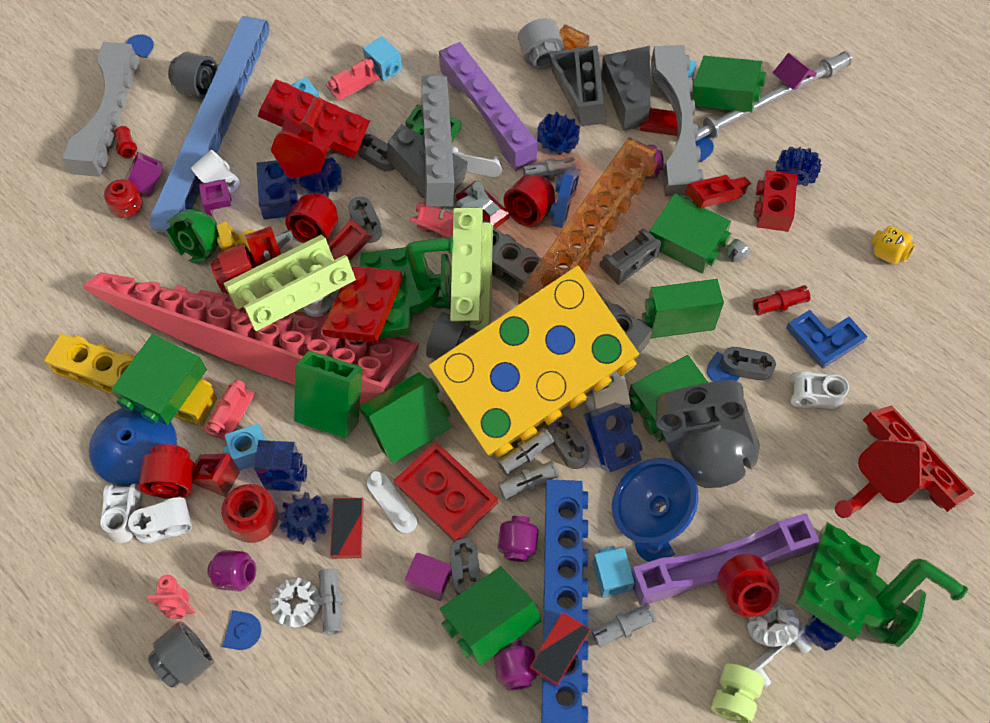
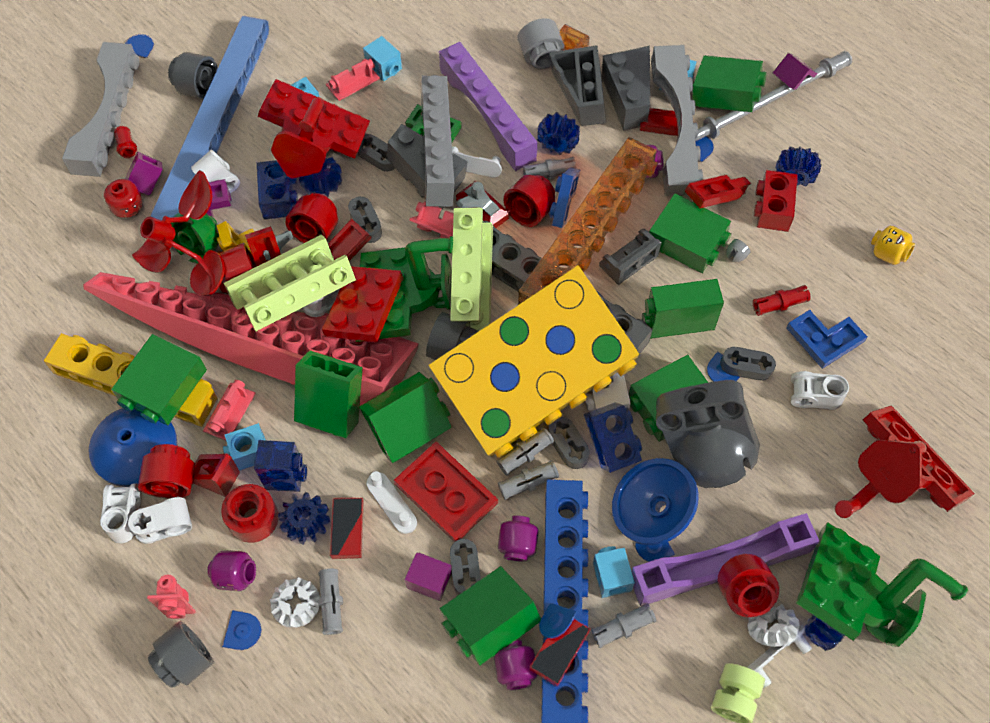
none -> red plant [132,170,225,296]
none -> blue piece [539,603,577,638]

